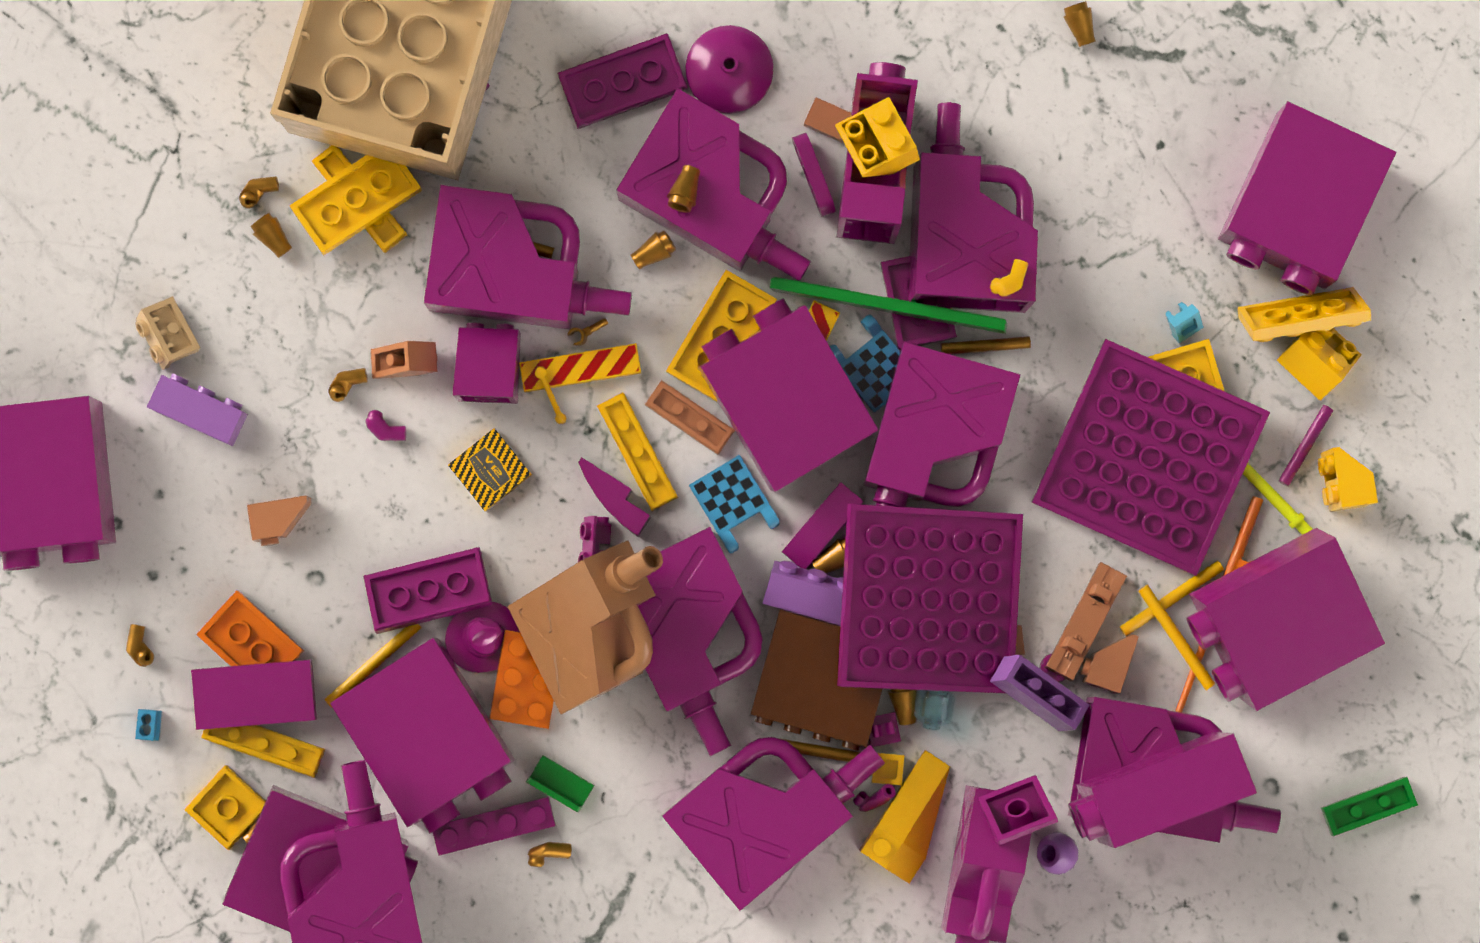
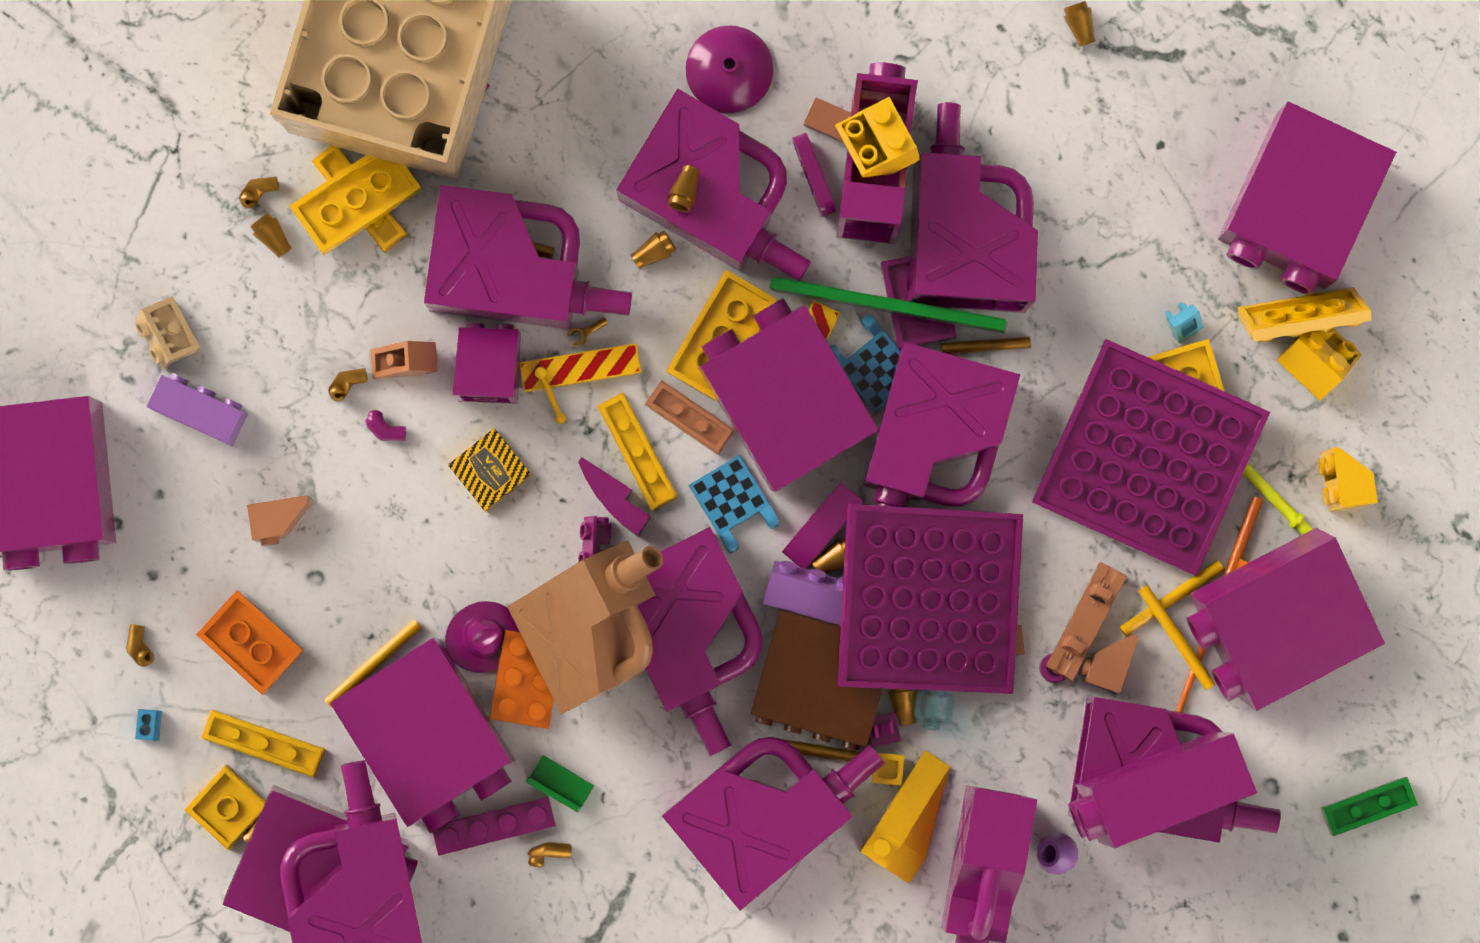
magenta tile [191,659,317,730] -> none
magenta tile [363,547,493,634] -> none
magenta tile [557,33,688,129] -> none
magenta arm [853,784,896,812] -> none
magenta slope [978,775,1058,845] -> none
yellow arm [990,259,1028,296] -> none
medium lavender brick [990,655,1089,731] -> none
magenta bar [1278,405,1334,487] -> none

